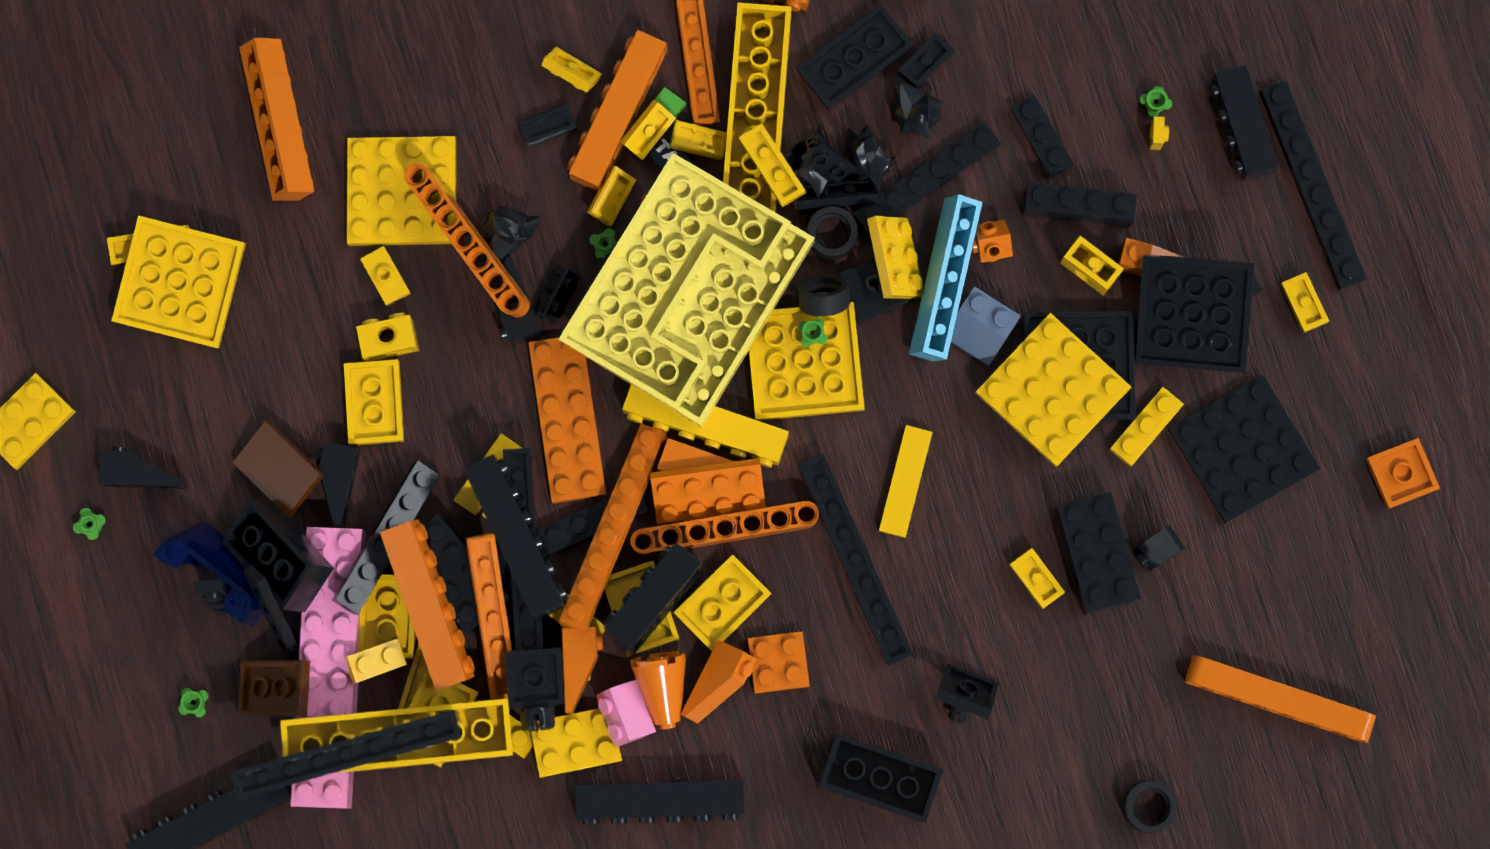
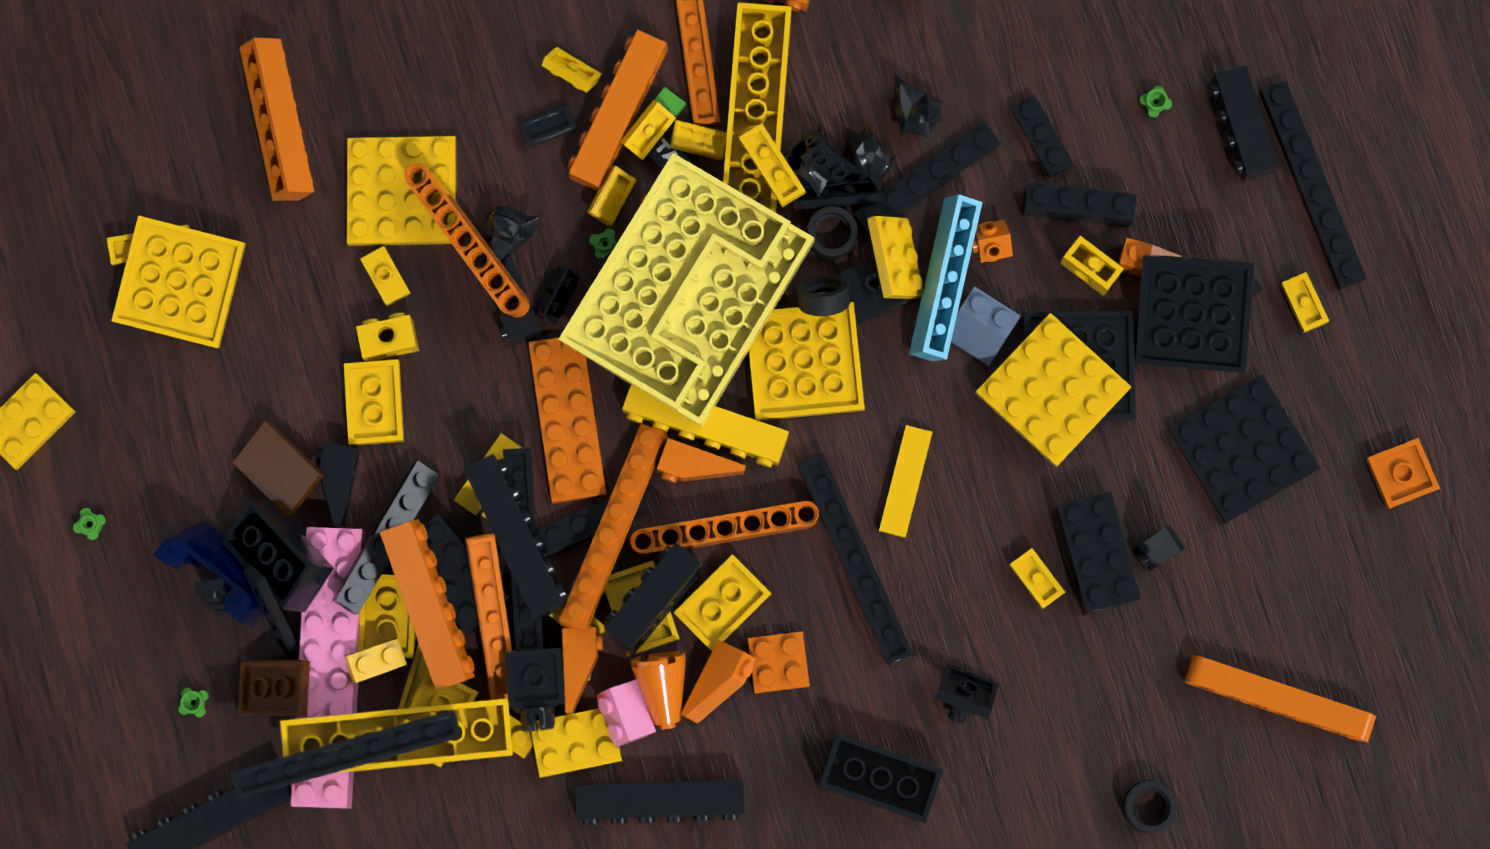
black slope [98,446,187,489] -> none
orange plate [650,458,766,524] -> none
black plate [796,4,914,111] -> none
bright green plate [798,318,828,348] -> none
black plate [898,32,955,89] -> none
yellow plate [1109,387,1184,467] -> none
yellow plate [1150,117,1169,150] -> none

